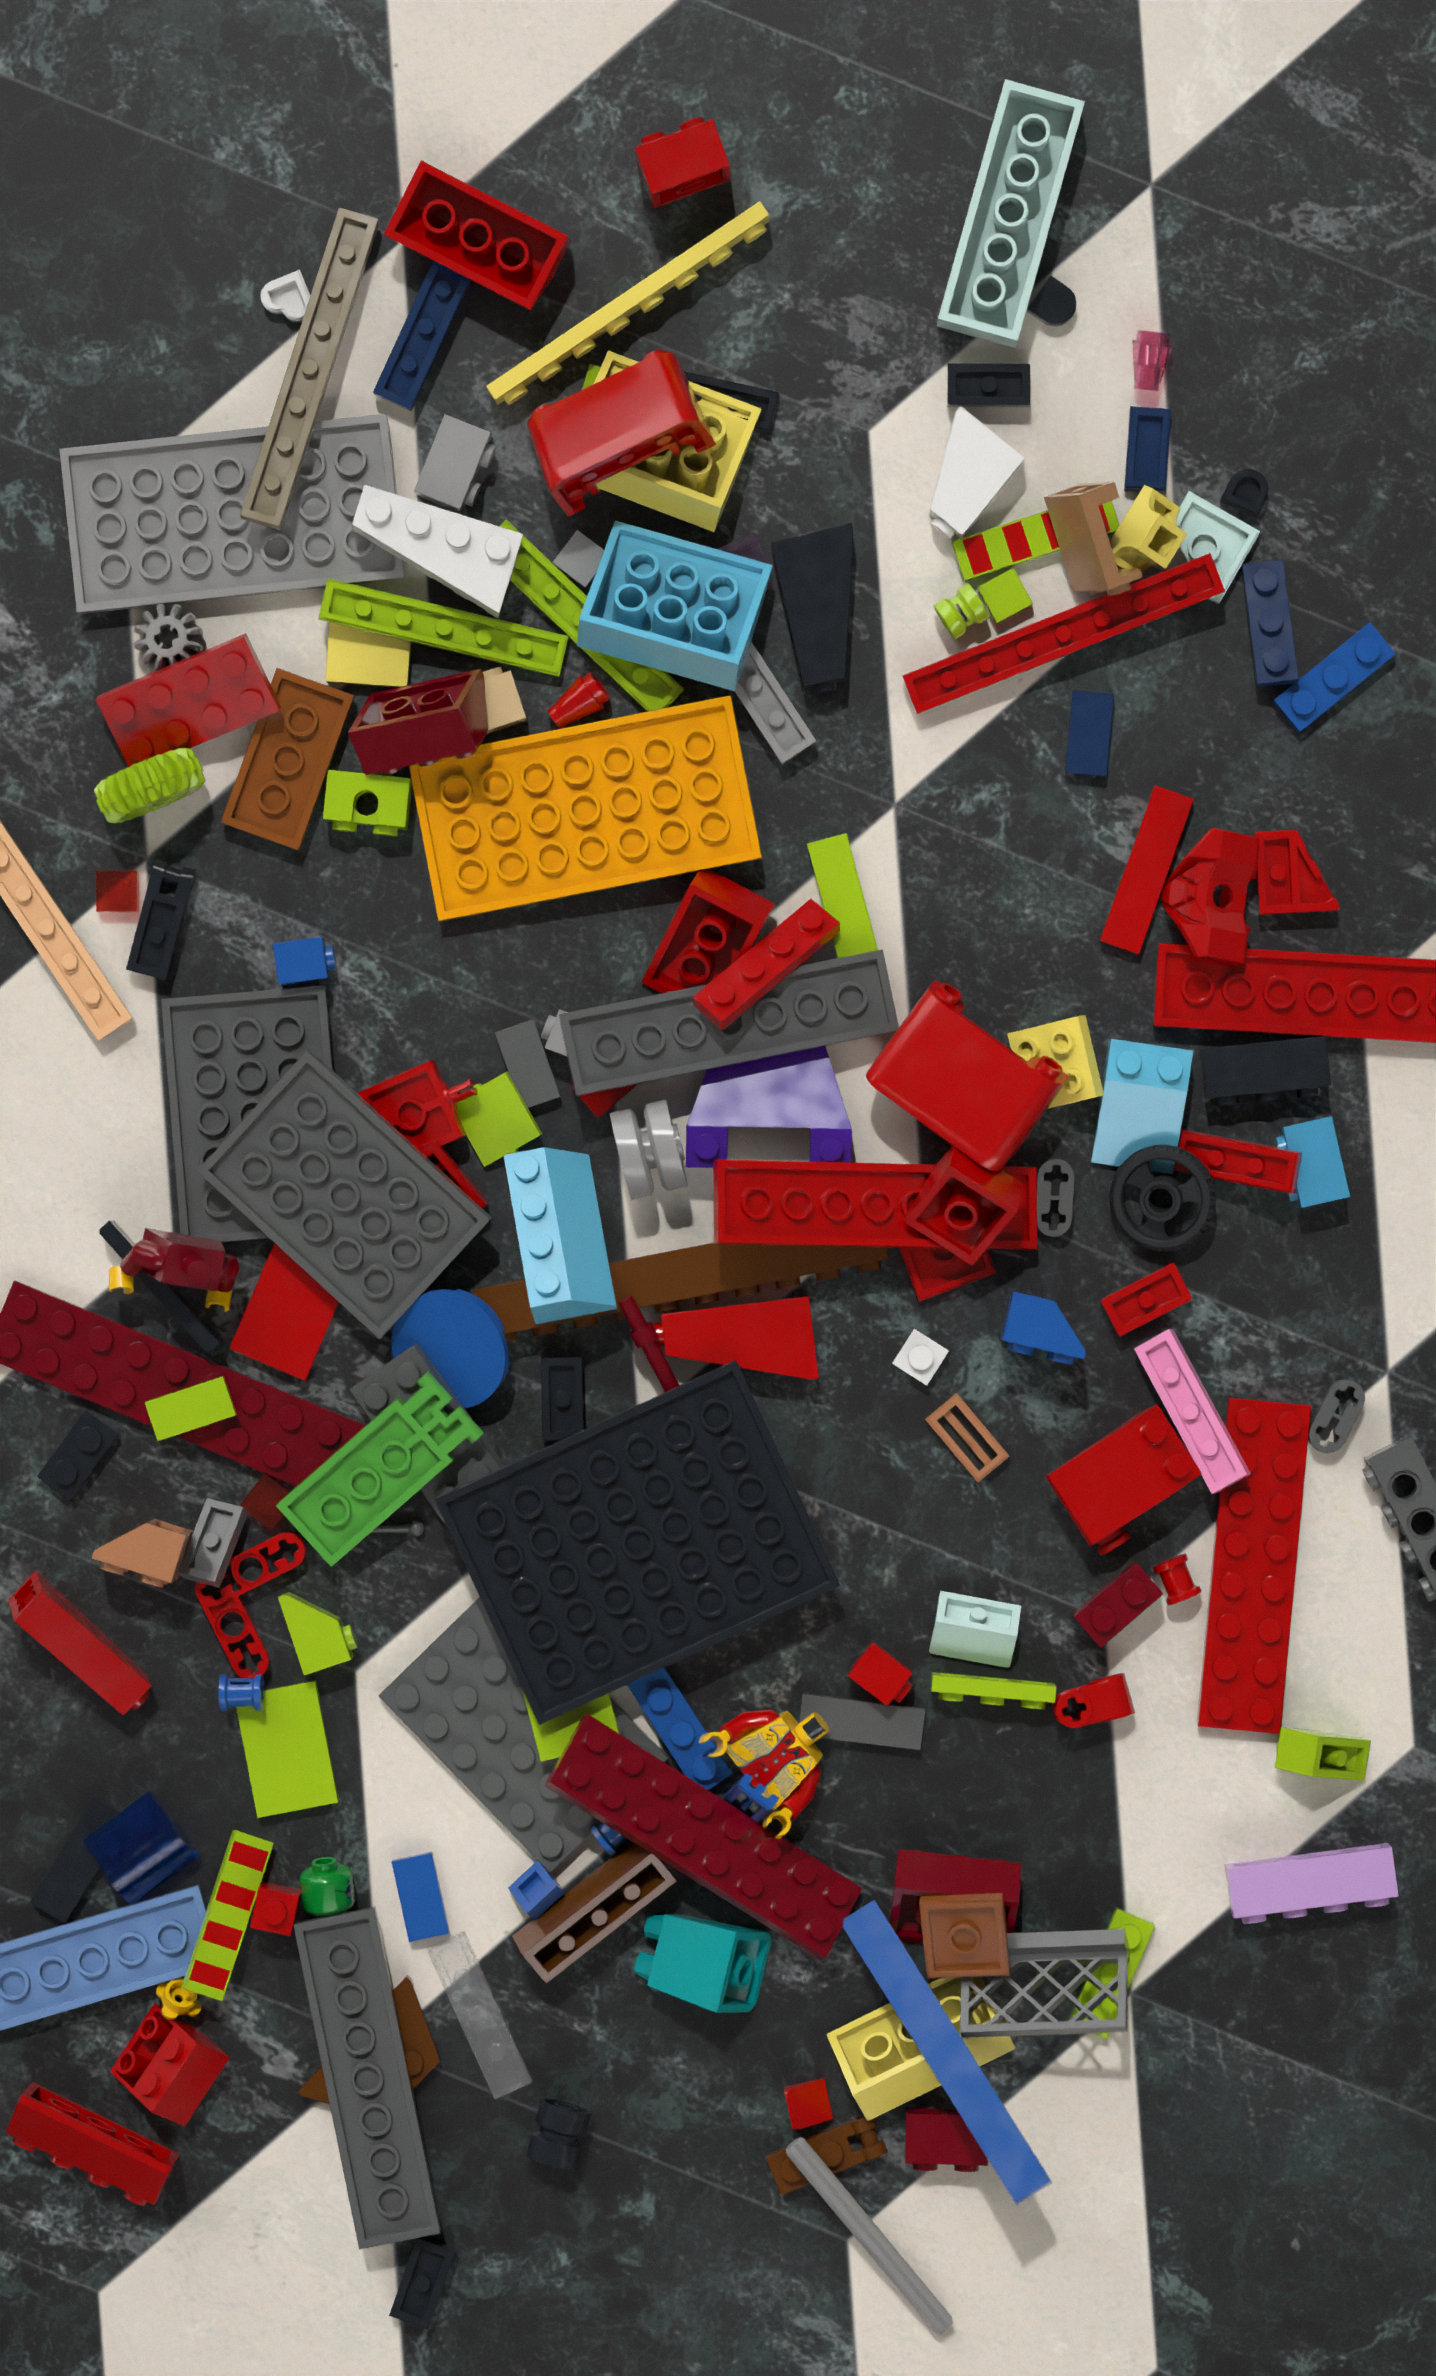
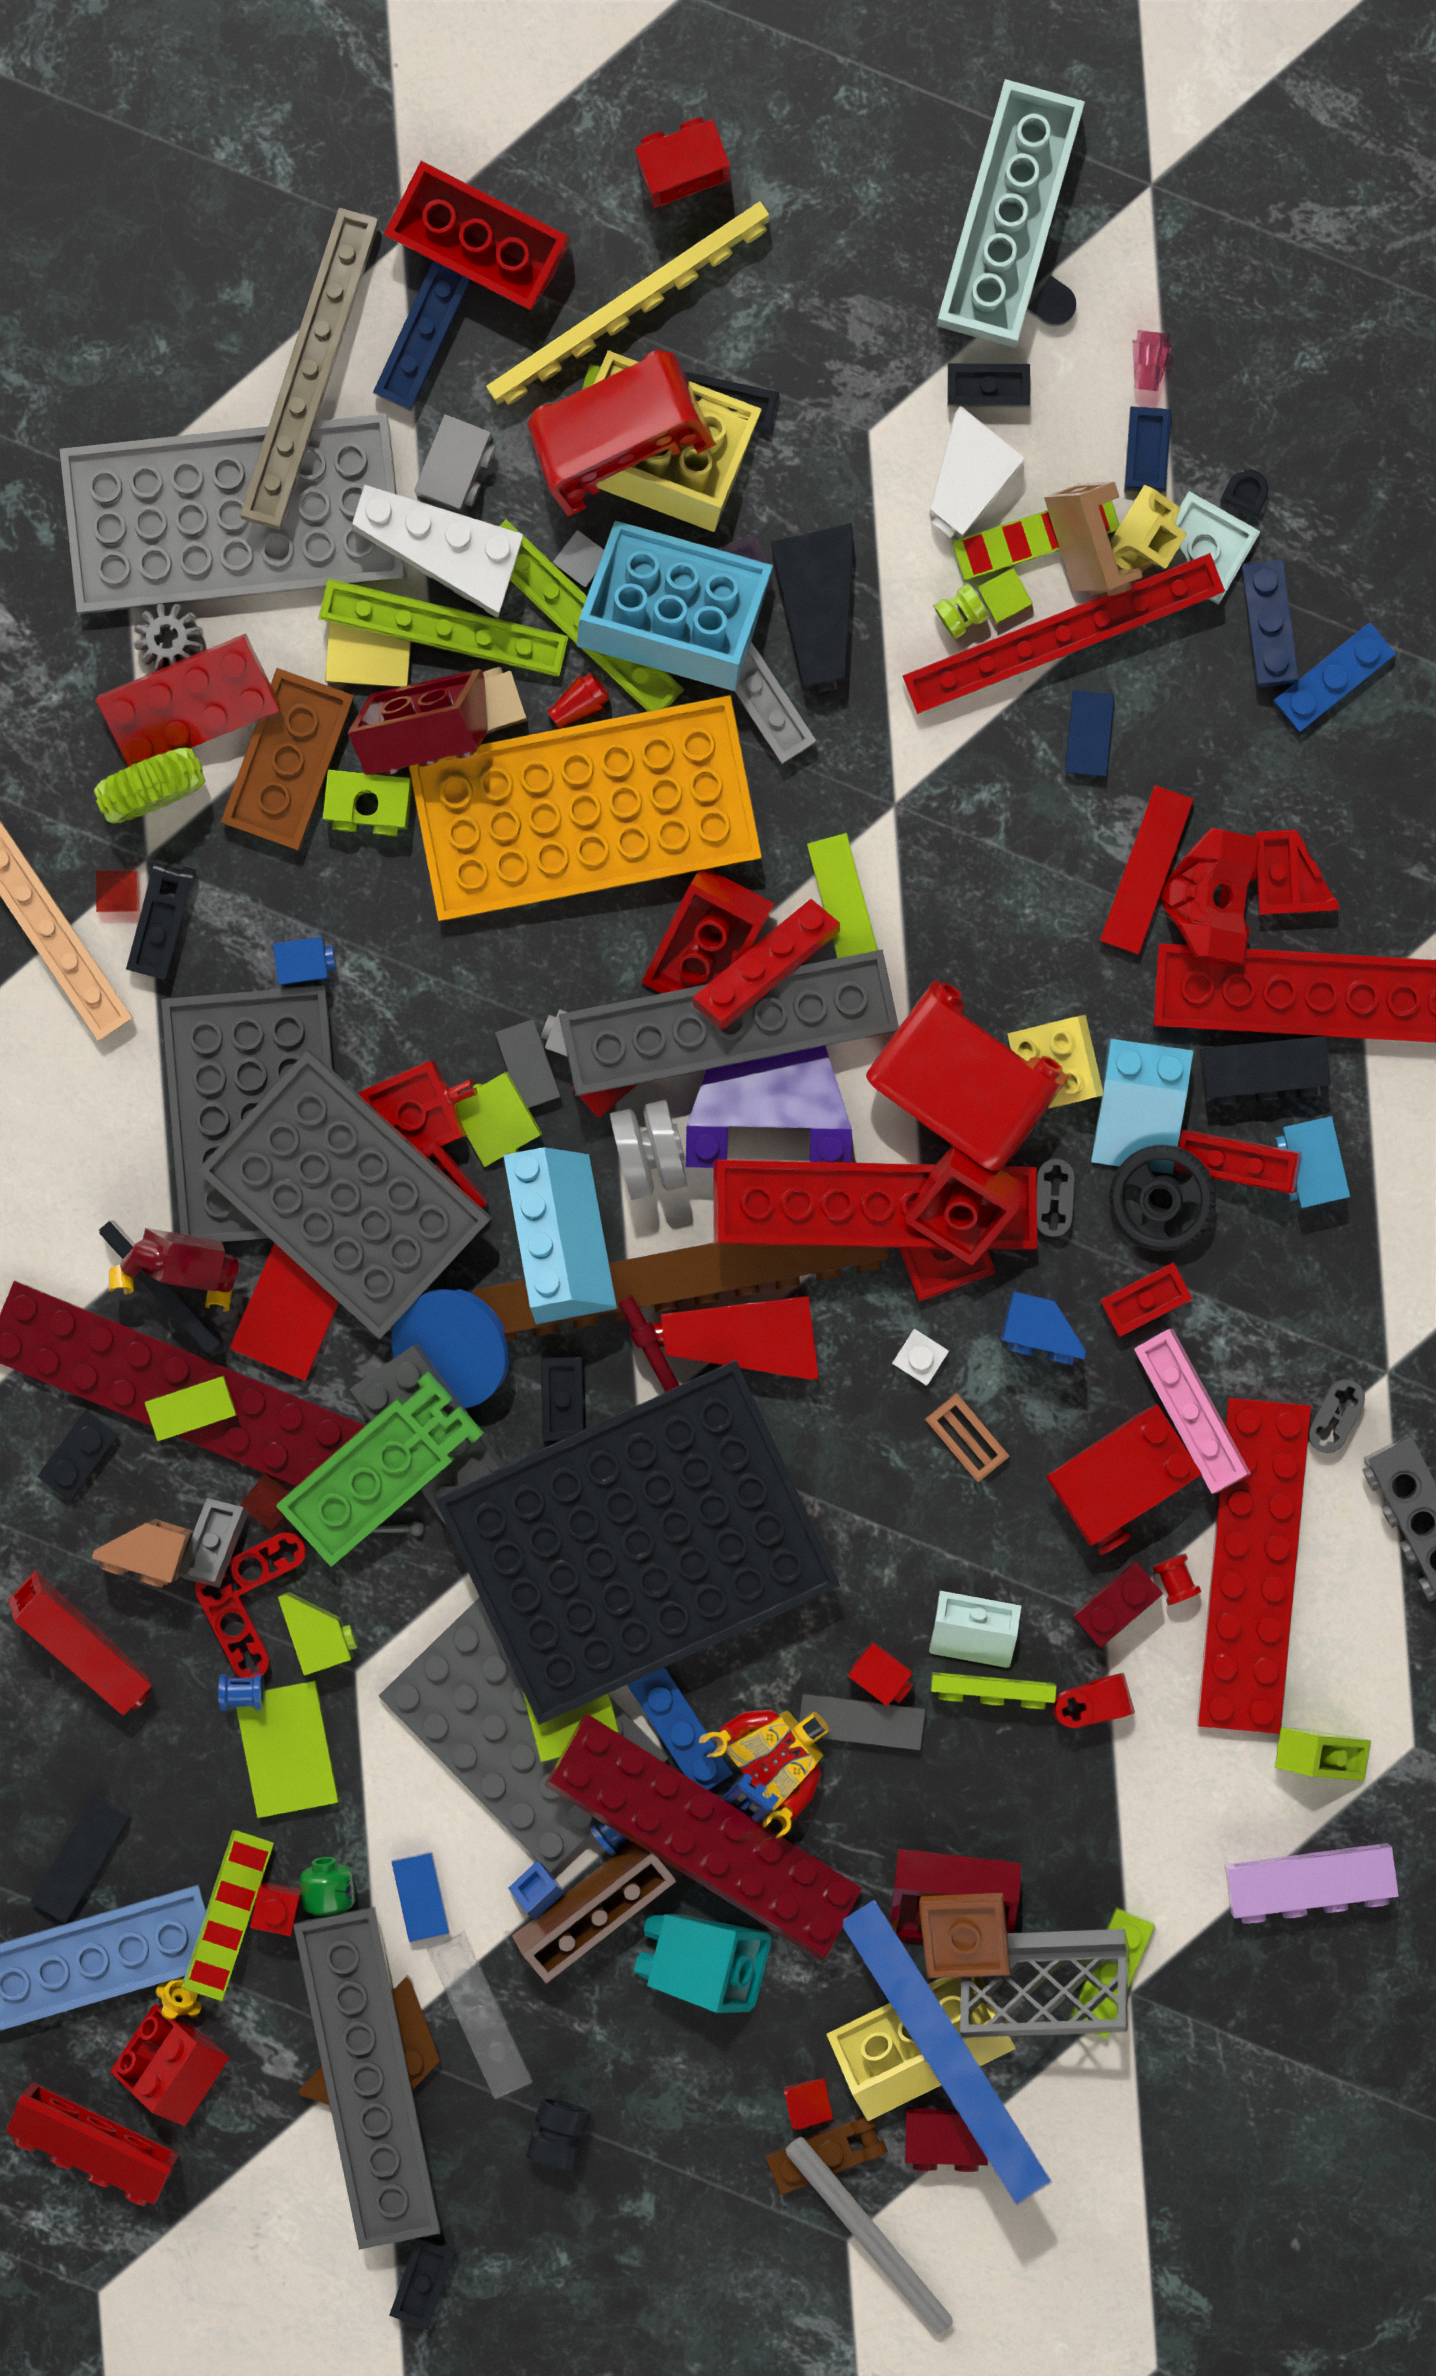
clear blue brick [82,1791,201,1905] -> none
white tile [261,270,310,323] -> none

